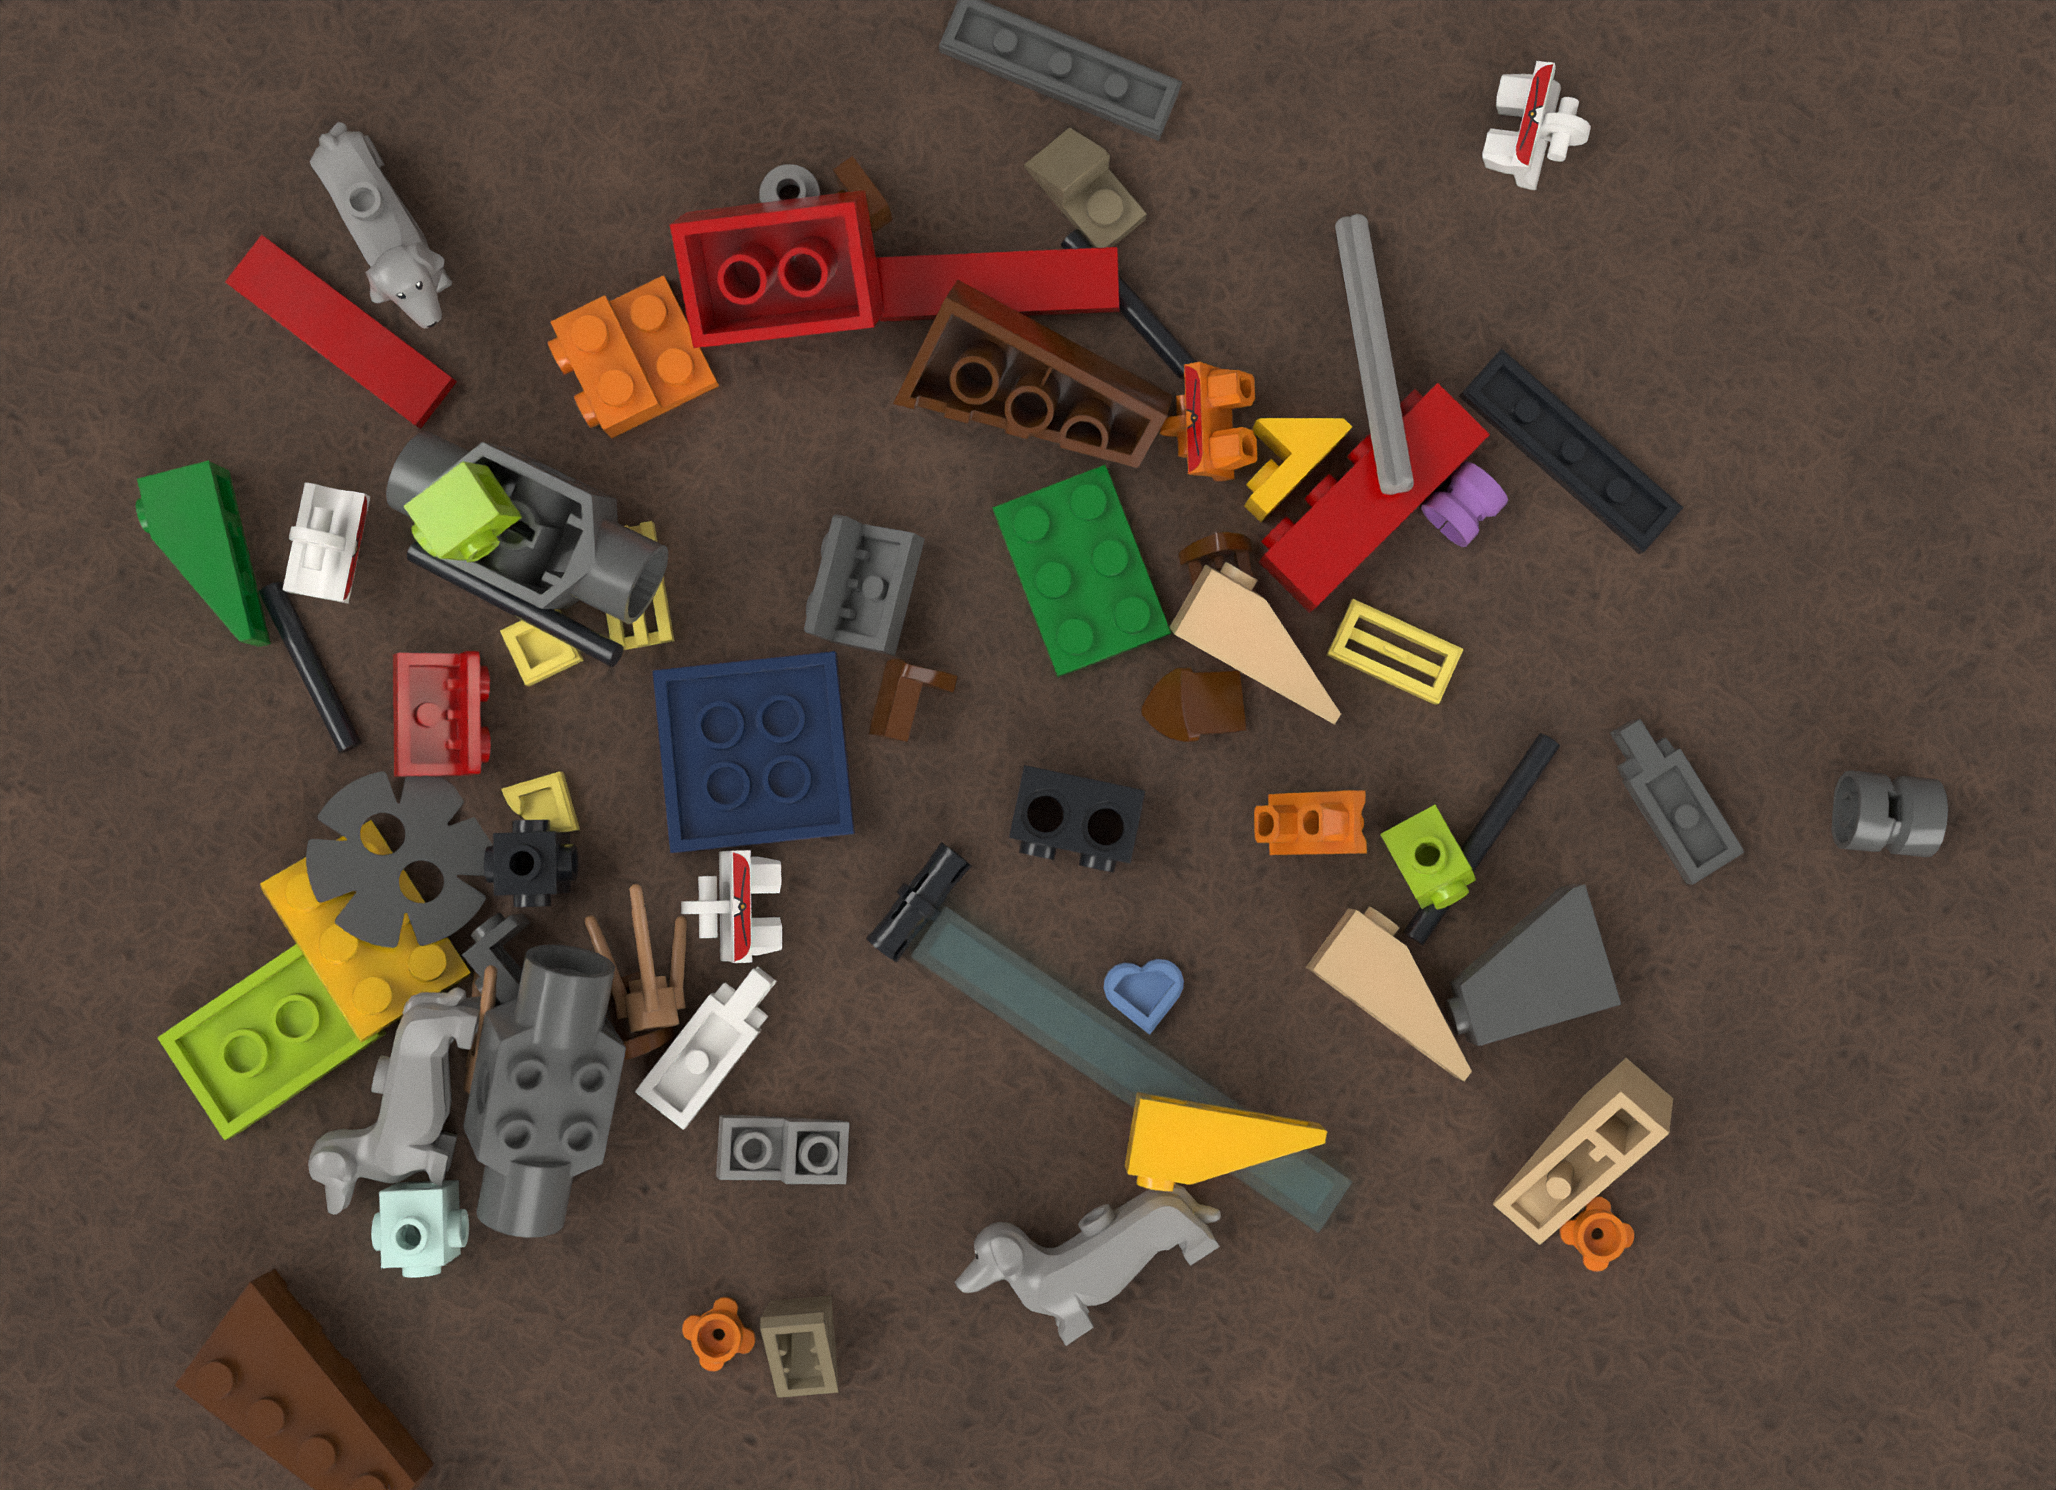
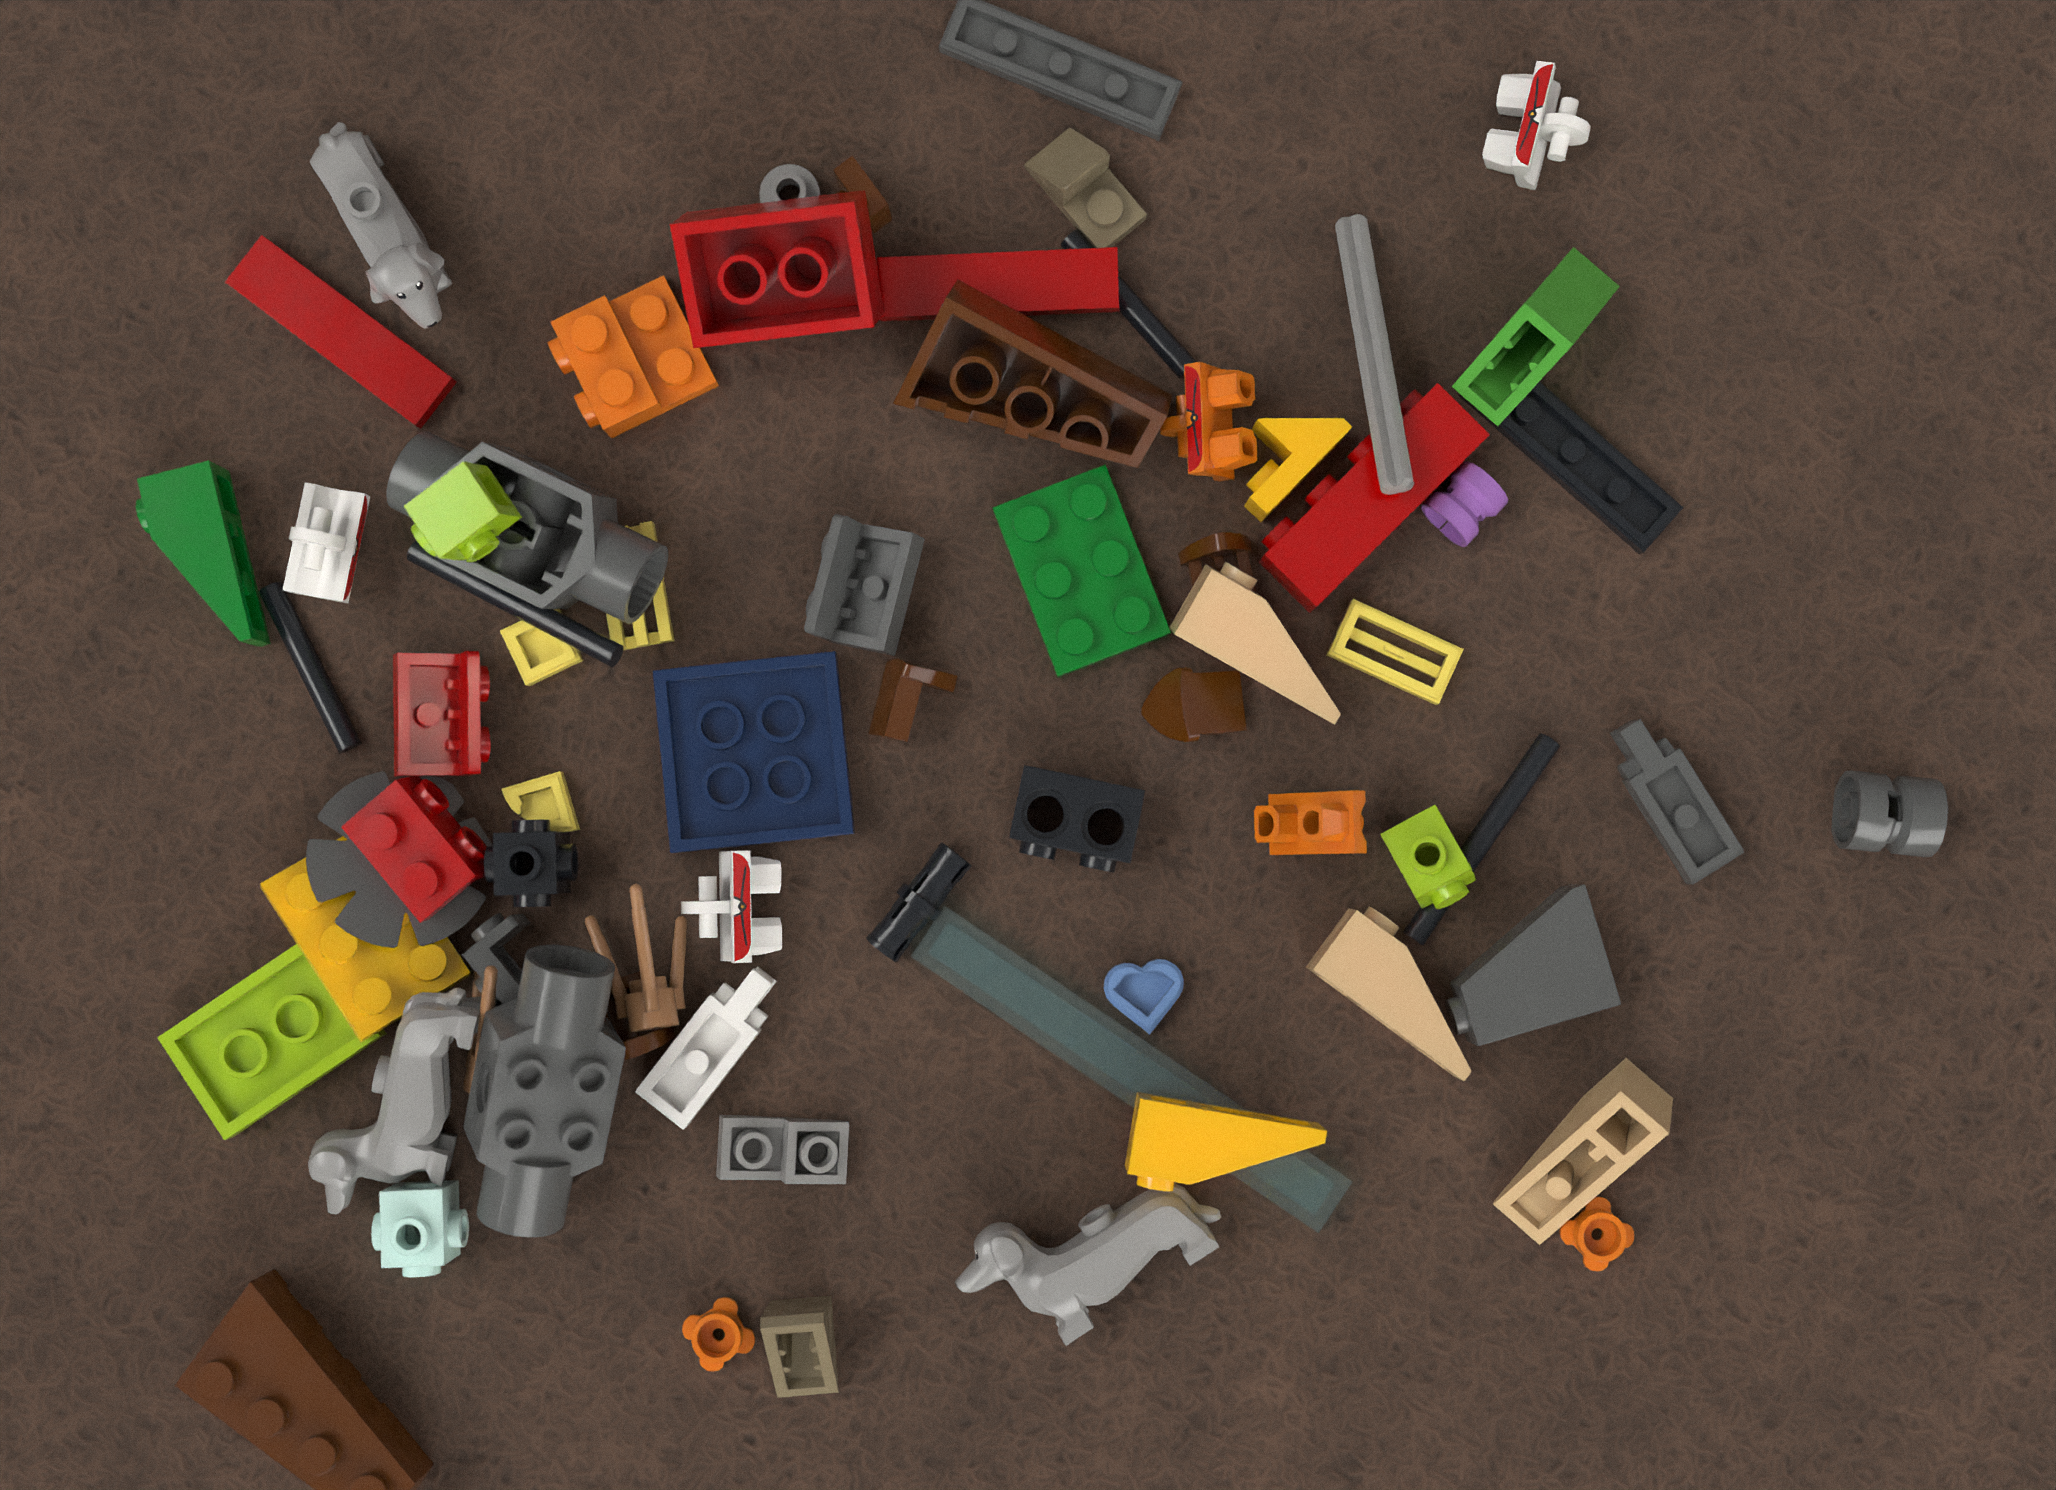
none -> red bracket [341,776,487,923]
none -> bright green slope [1452,247,1620,426]

